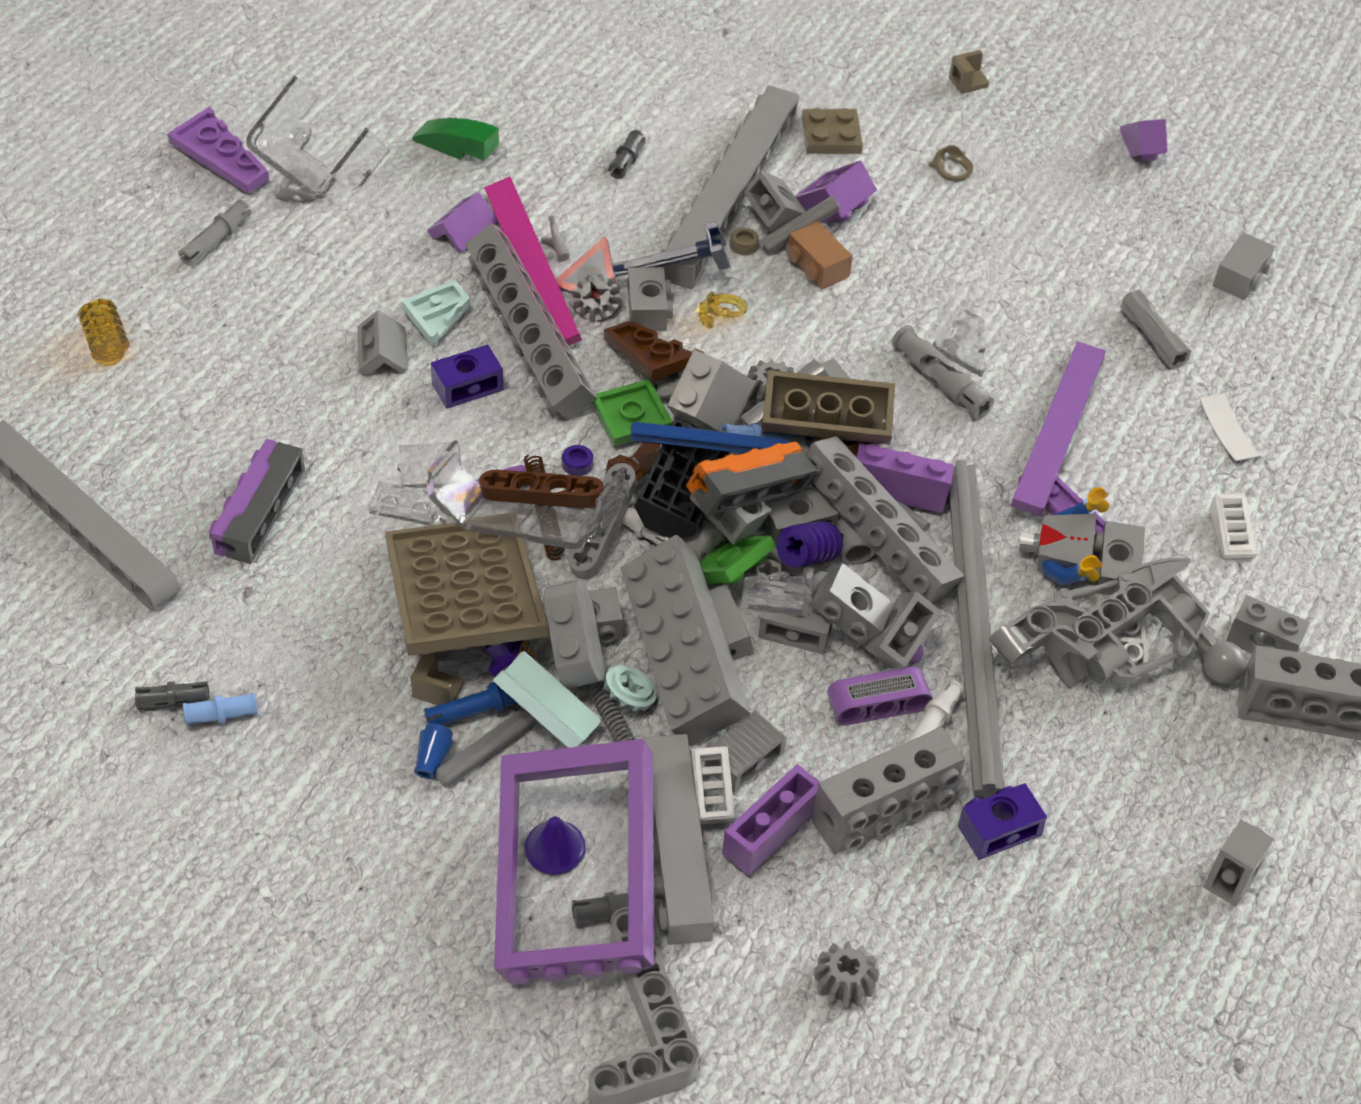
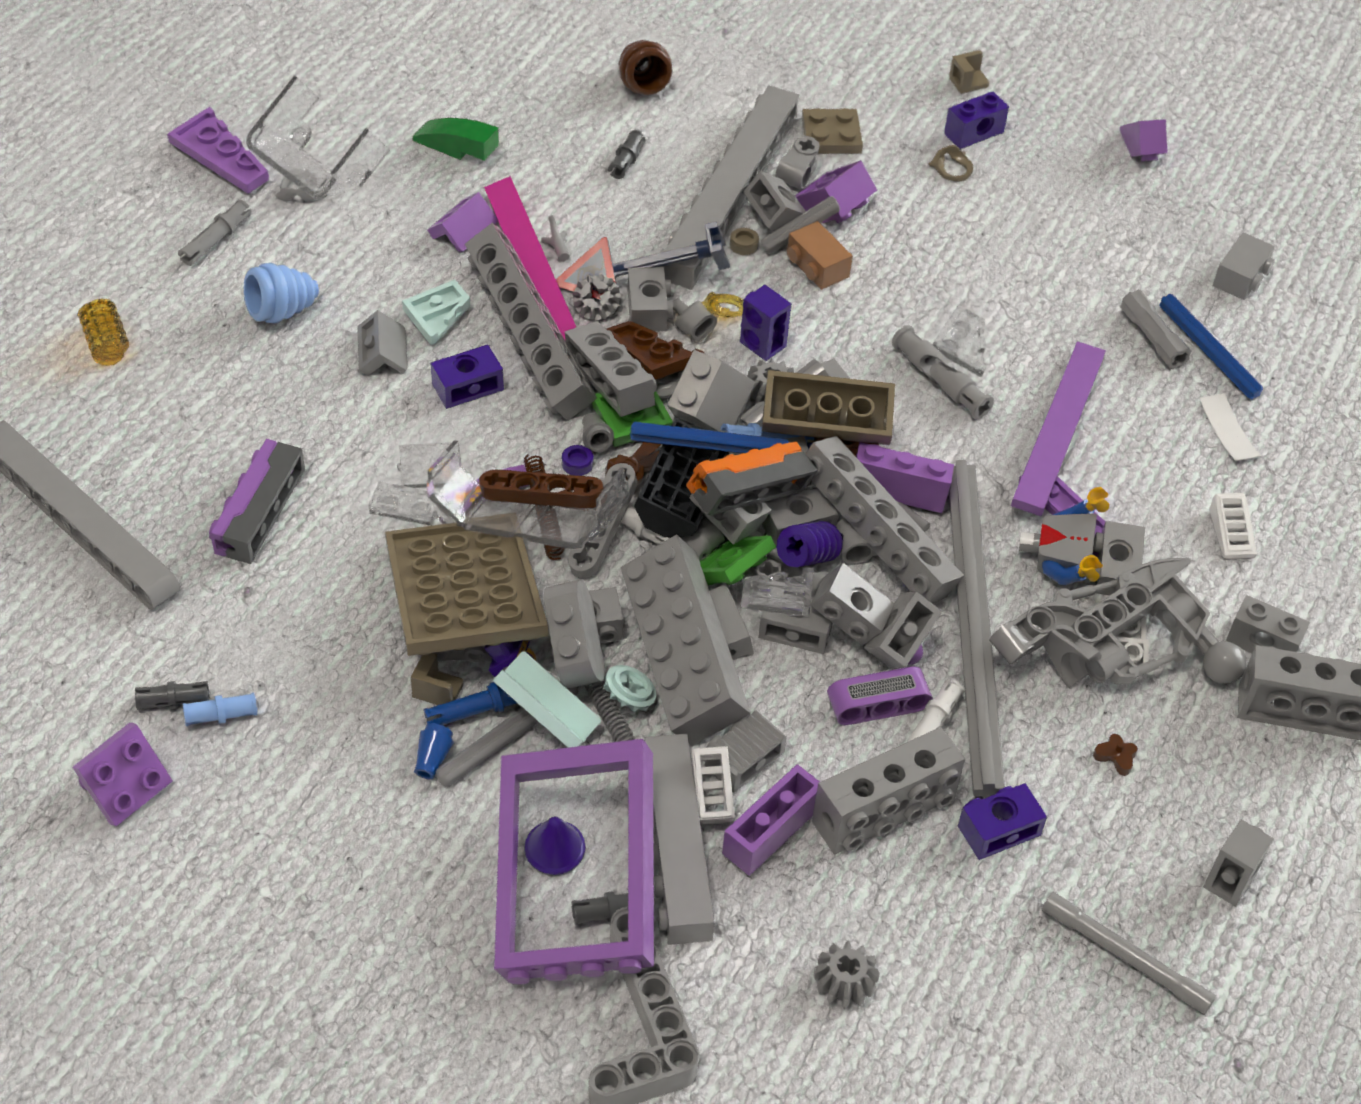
none -> medium lavender plate [72,722,173,826]
none -> light blue piece [243,263,319,323]
none -> light grey brick [565,321,657,417]
none -> light grey cone [582,413,614,452]
none -> reddish brown piece [618,40,673,96]
none -> light grey piece [673,298,717,341]
none -> dark purple brick [740,285,792,361]
none -> light grey piece [775,136,820,190]
none -> dark purple brick [944,91,1009,149]
none -> light grey piece [1042,891,1217,1015]
none -> reddish brown piece [1093,734,1138,776]
none -> blue axle [1159,294,1263,399]

